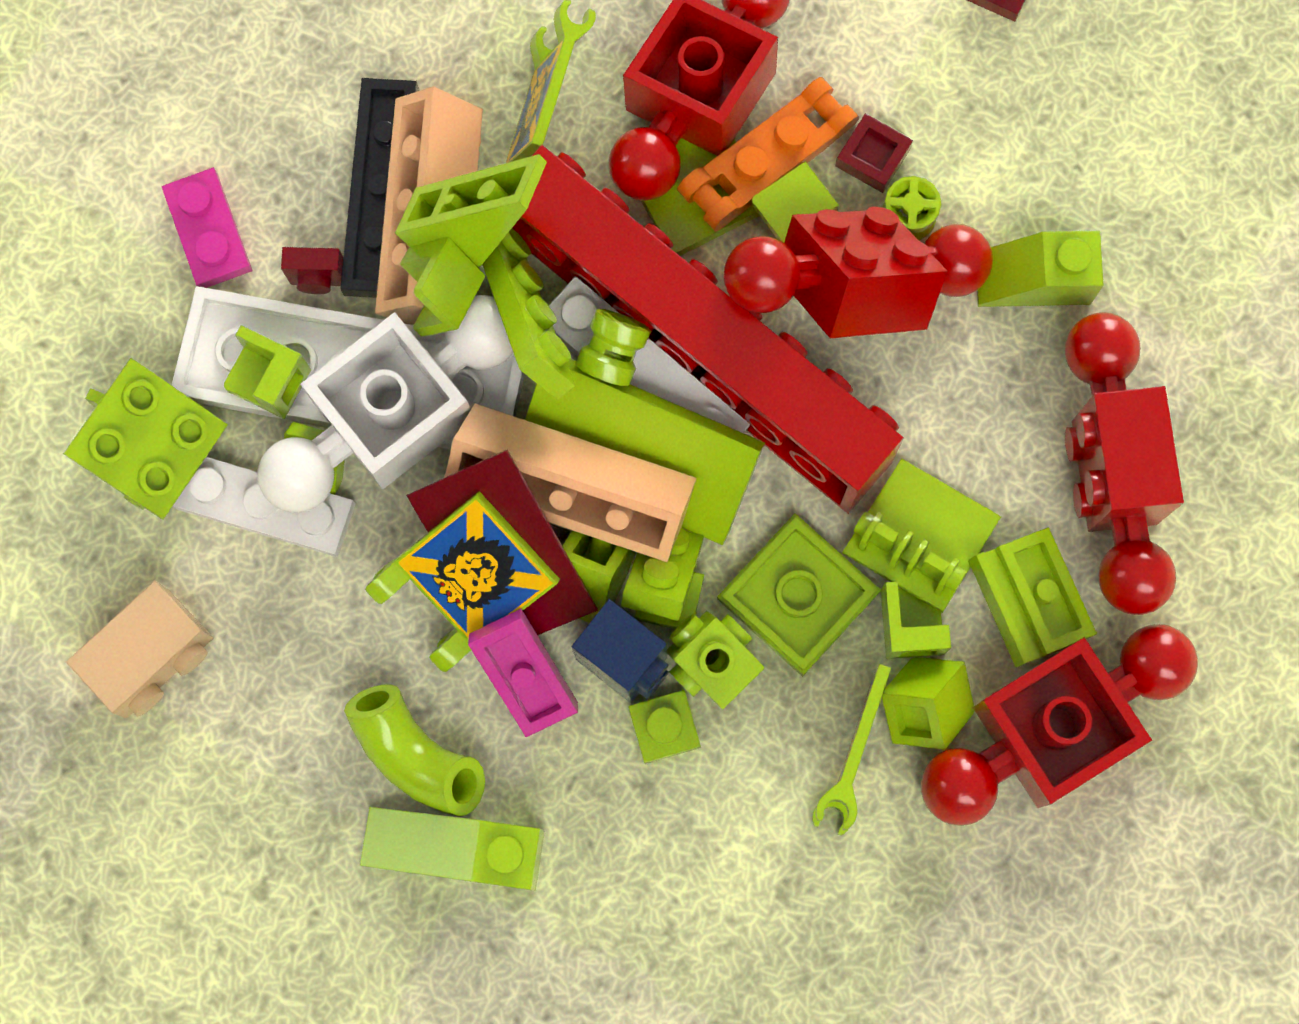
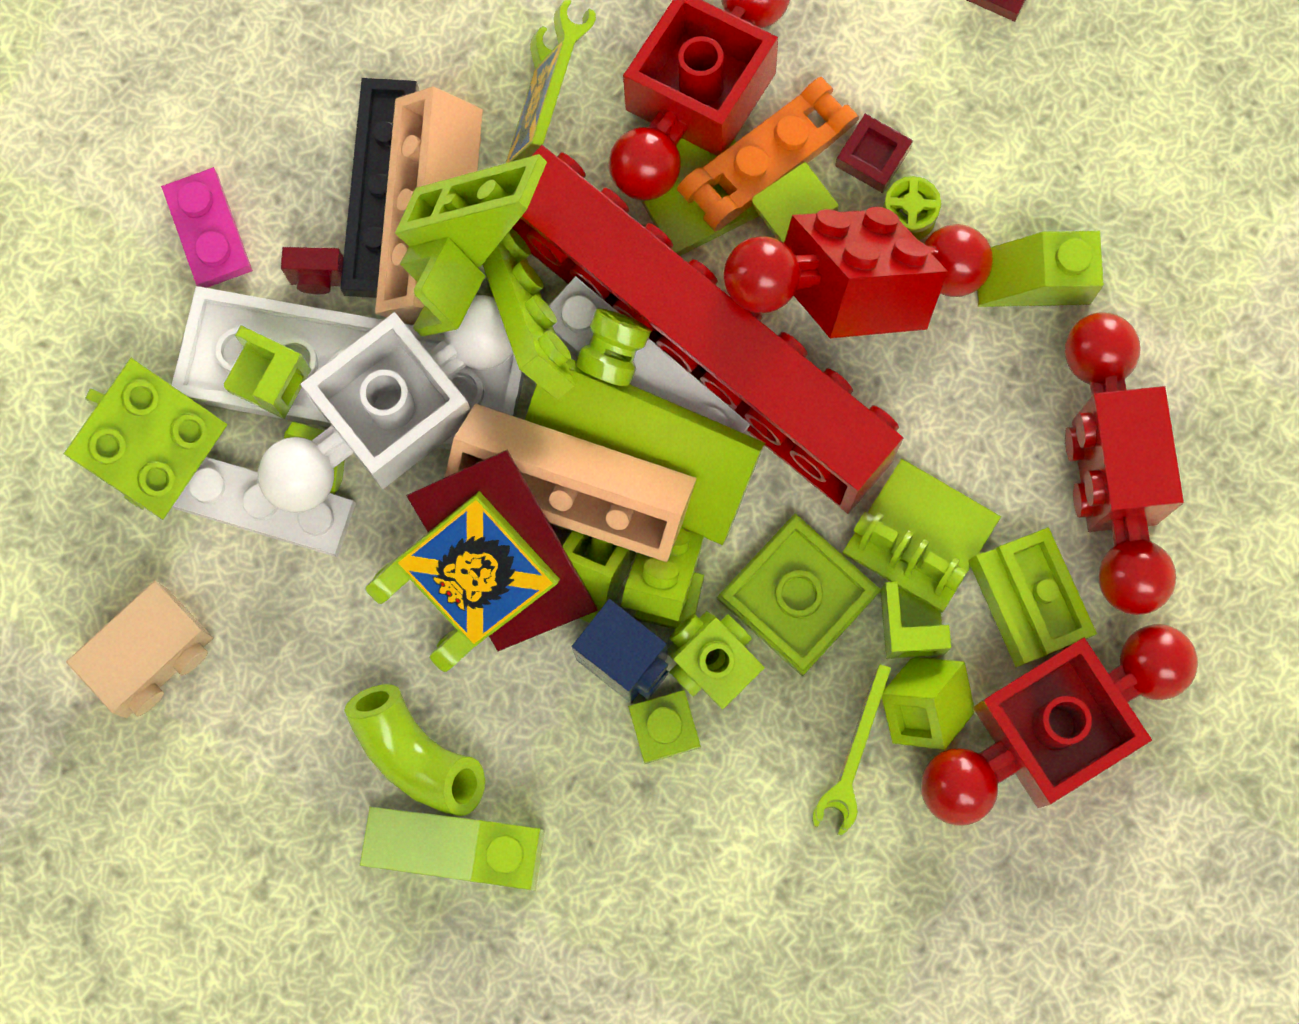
dark pink plate [468,609,578,737] -> none

